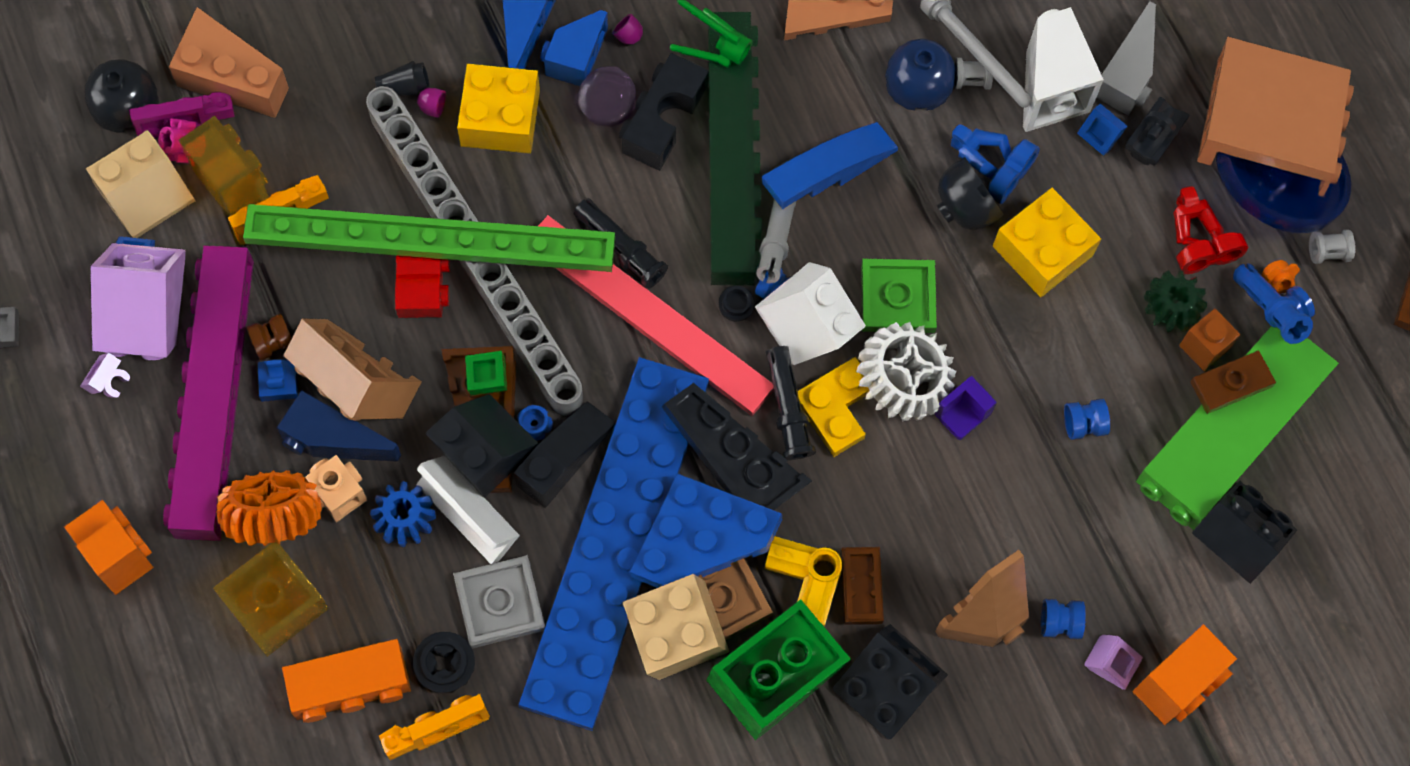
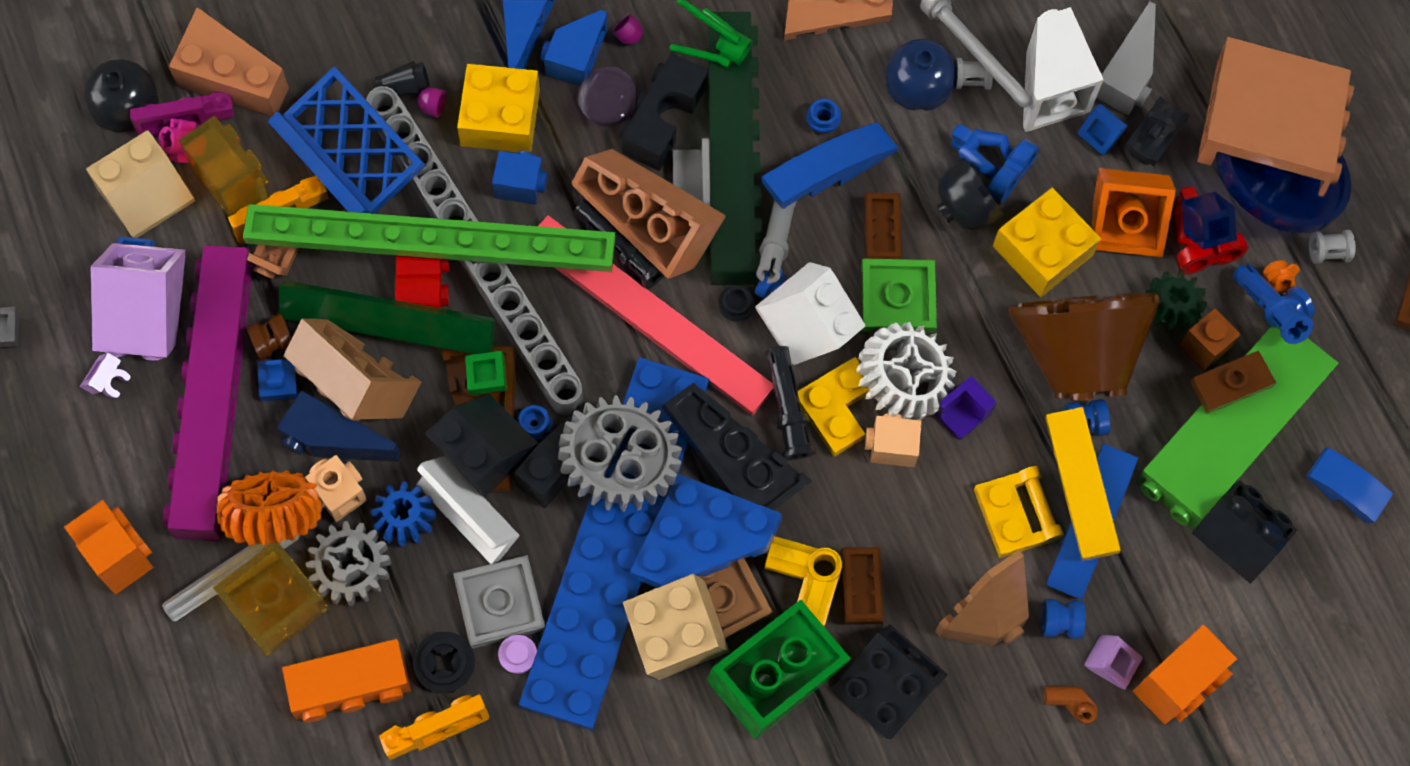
none -> light grey axle [162,535,300,622]
none -> nougat bracket [246,245,299,279]
none -> blue fence [268,66,426,214]
none -> dark green tile [279,280,495,354]
none -> light grey gear [306,521,391,606]
none -> blue brick [492,151,548,205]
none -> lavender plate [498,635,537,674]
none -> light grey gear [558,396,682,512]
none -> nougat wedge [571,149,726,279]
none -> light grey panel [673,138,710,206]
none -> blue plate [806,99,841,134]
none -> reddish brown plate [863,193,902,259]
none -> light nougat brick [865,413,921,467]
none -> yellow plate [974,466,1064,558]
none -> reddish brown cone [1008,293,1160,401]
none -> dark orange arm [1044,686,1098,725]
none -> yellow tile [1045,407,1121,561]
none -> blue slope [1046,443,1138,600]
none -> orange slope [1092,168,1176,257]
none -> clear blue brick [1182,192,1237,250]
none -> blue slope [1306,448,1393,523]

